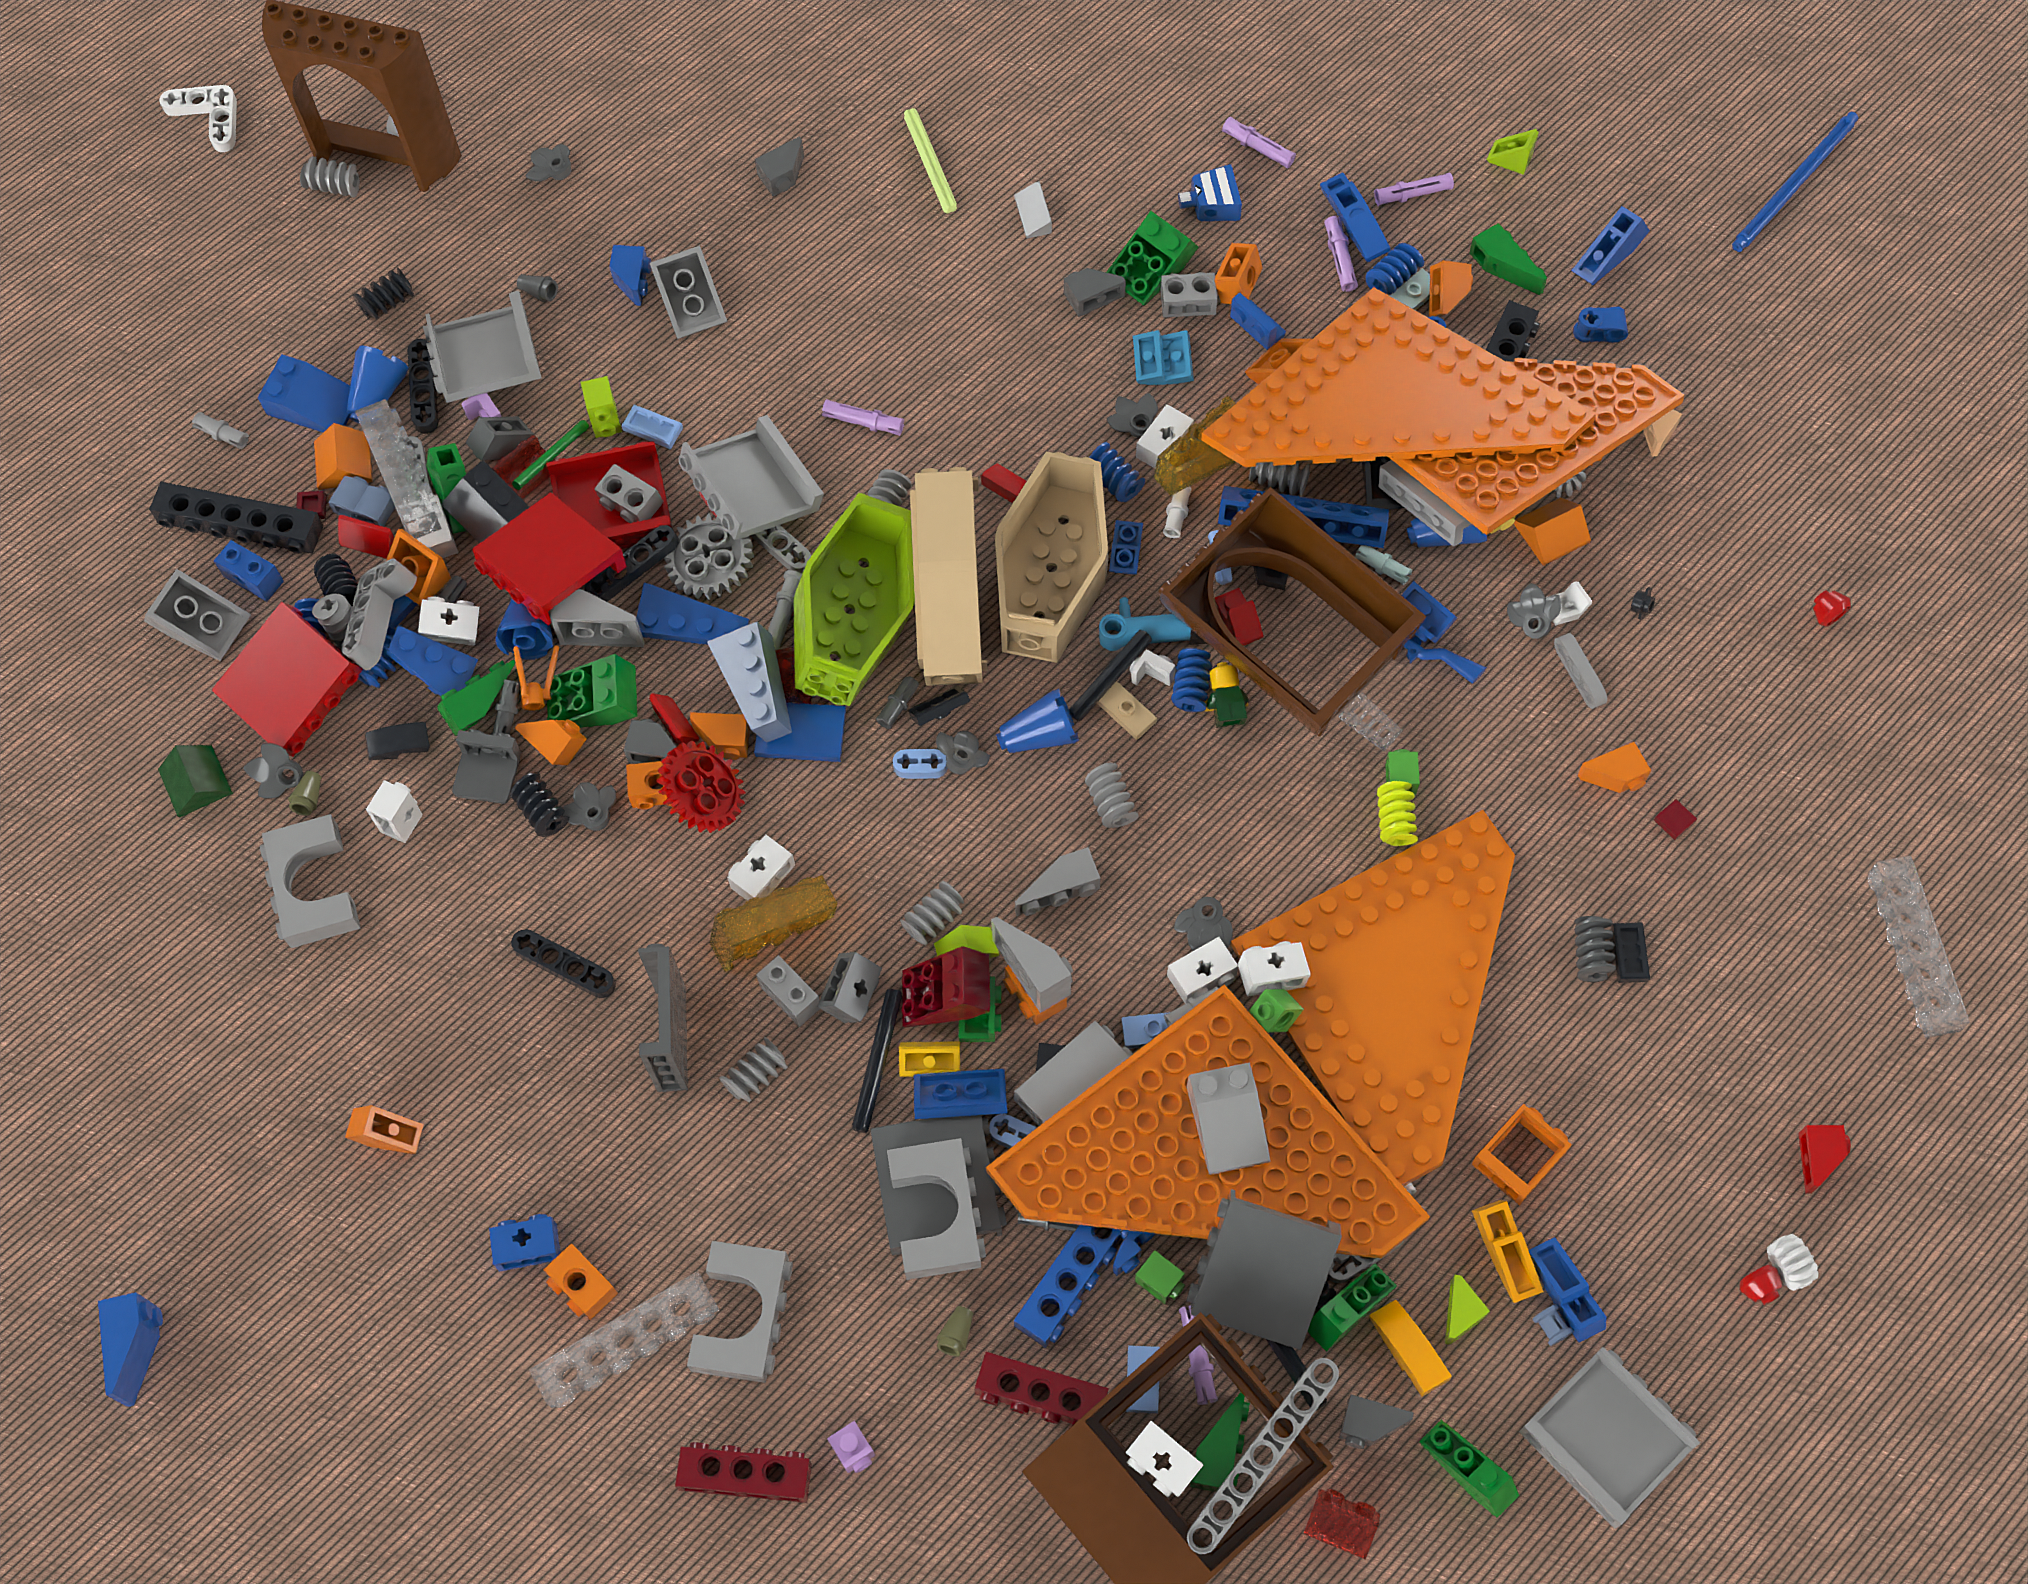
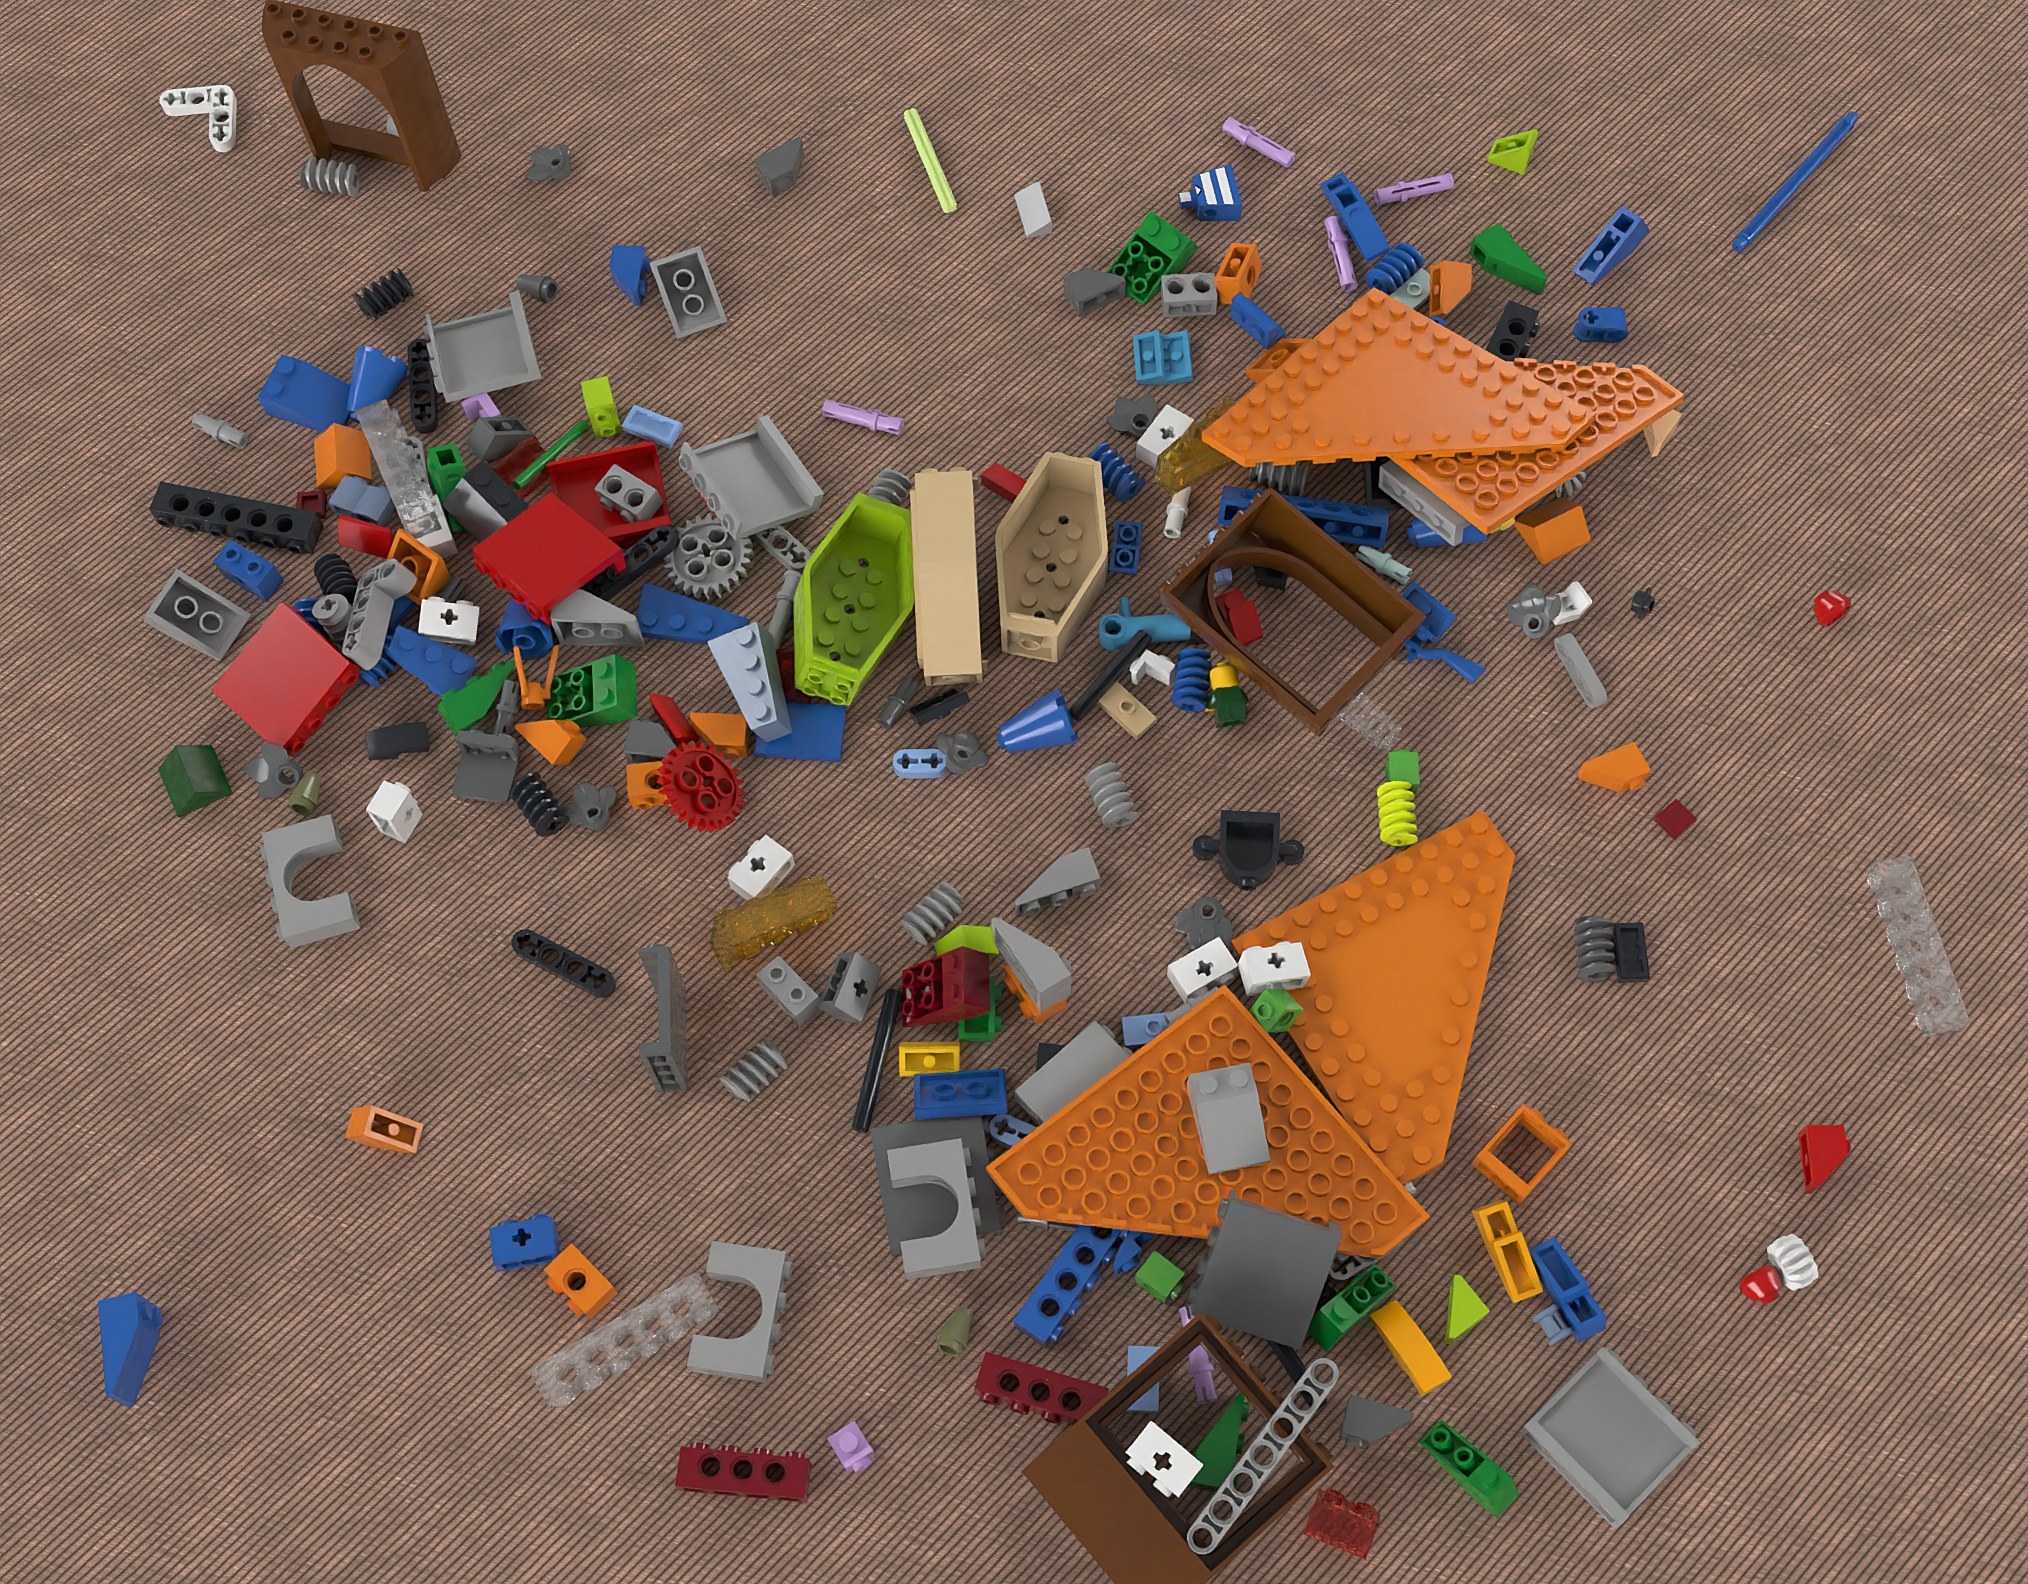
none -> black piece [1192,810,1304,891]

